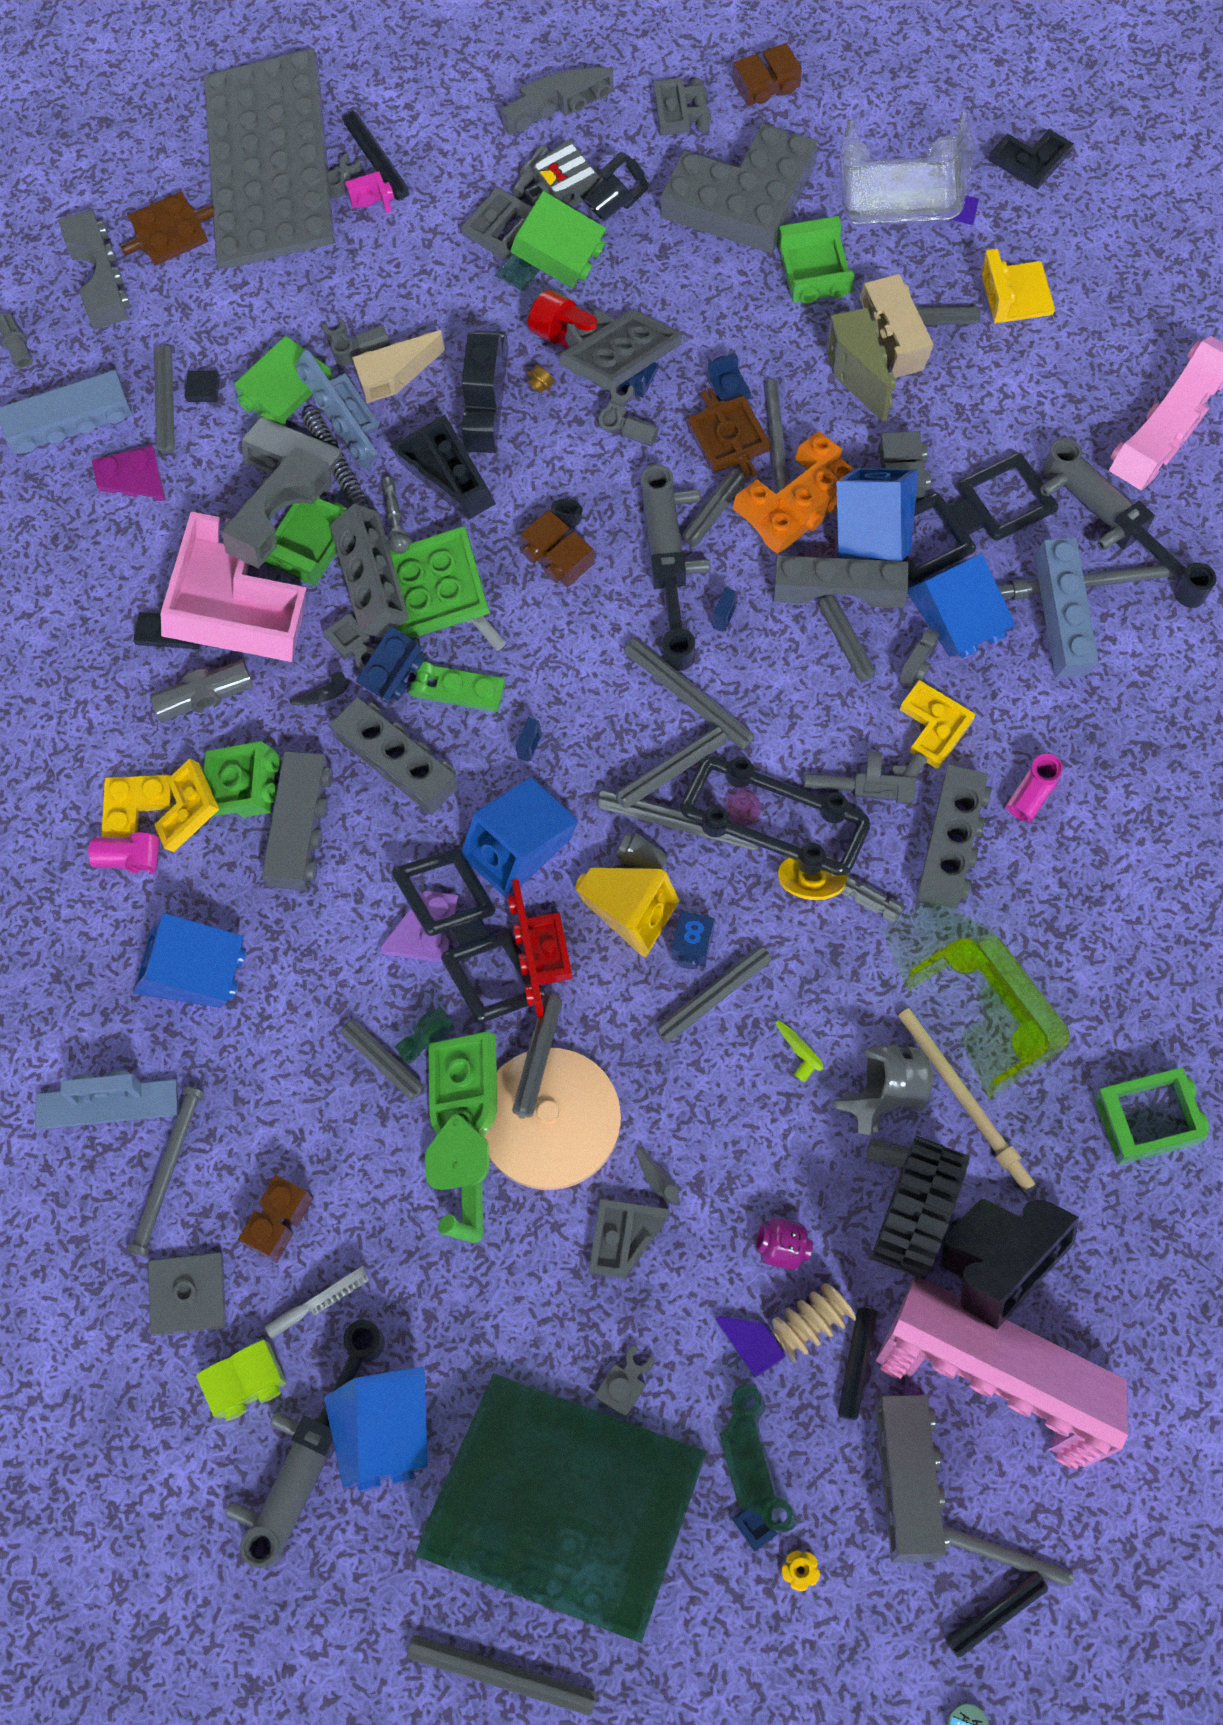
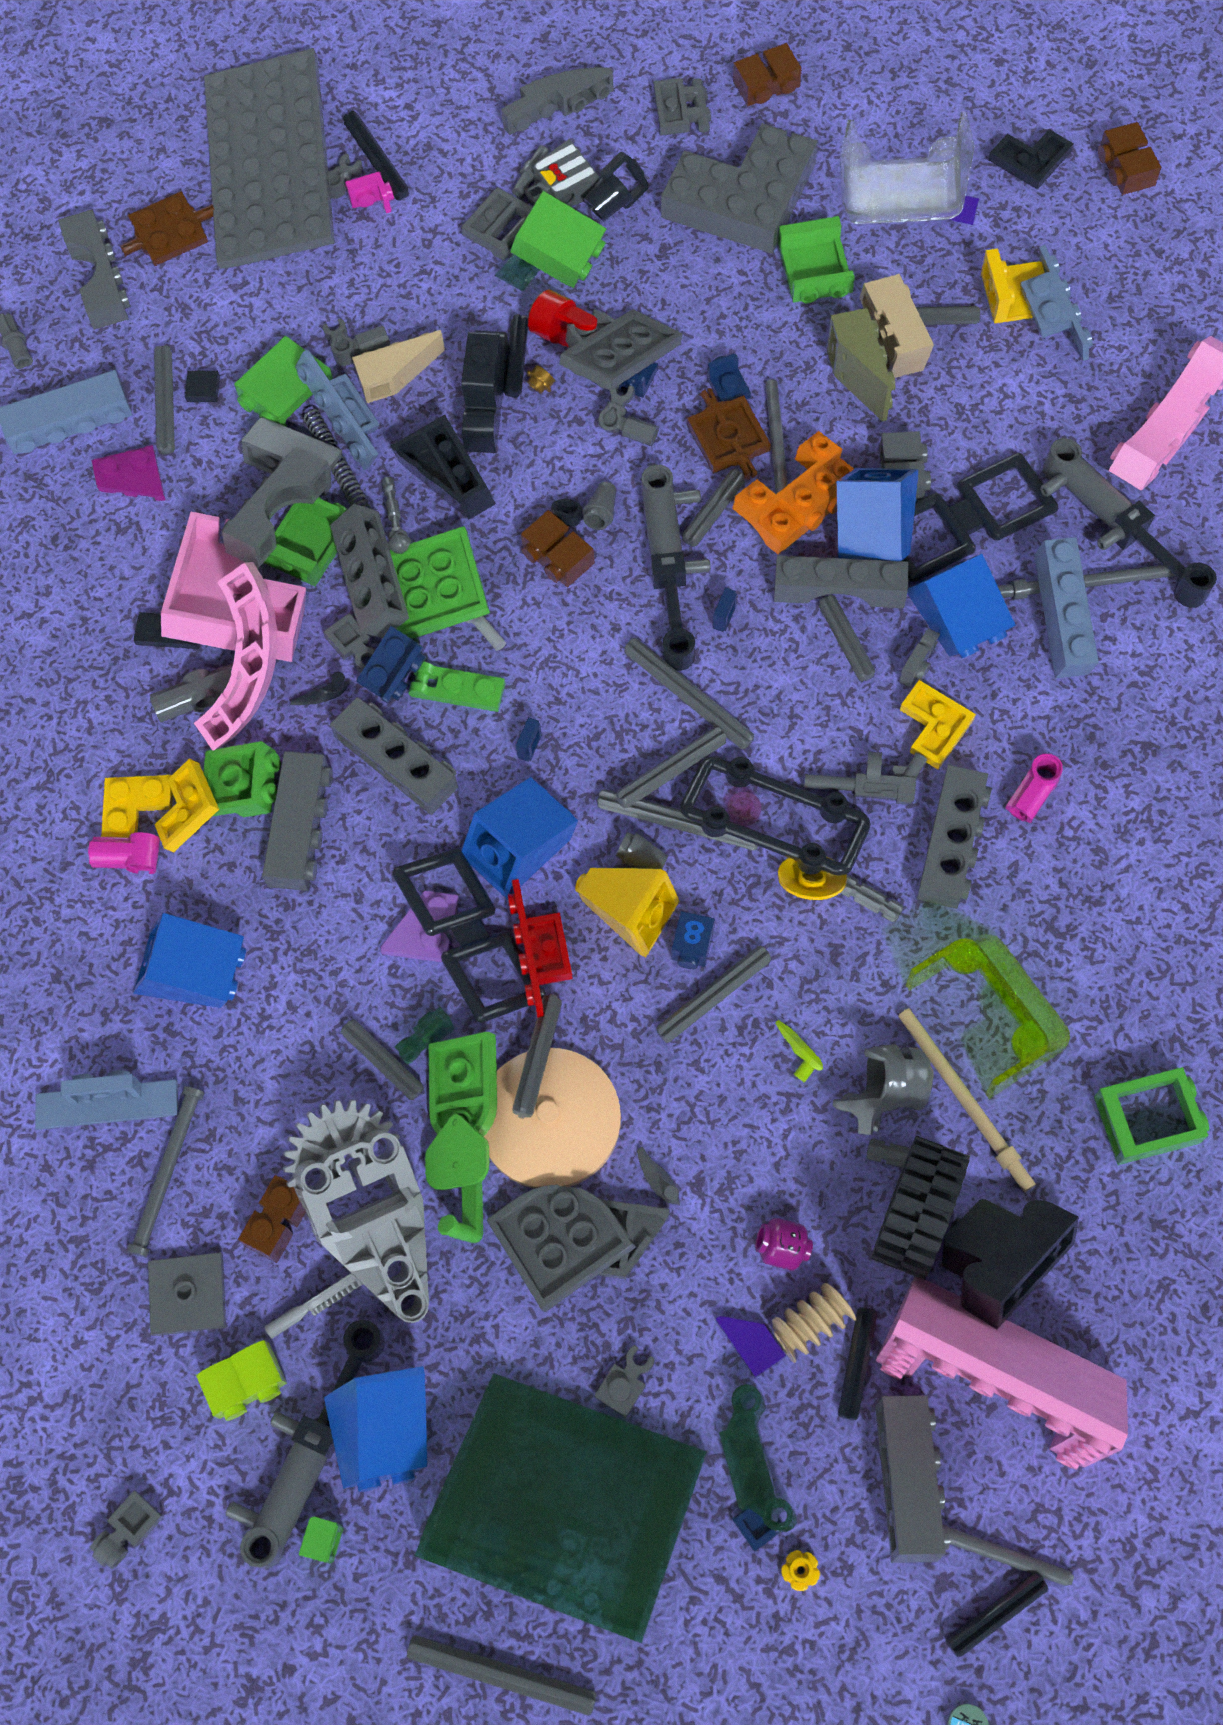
none -> dark grey plate [90,1490,164,1569]
none -> bright pink brick [194,562,277,751]
none -> light grey connector [283,1100,429,1323]
none -> bright green slope [299,1517,344,1564]
none -> dark grey plate [487,1185,636,1312]
none -> black axle [504,314,528,398]
none -> dark grey cone [582,482,617,530]
none -> sand blue bracket [1020,245,1093,361]
none -> reddish brown piece [1098,121,1161,195]

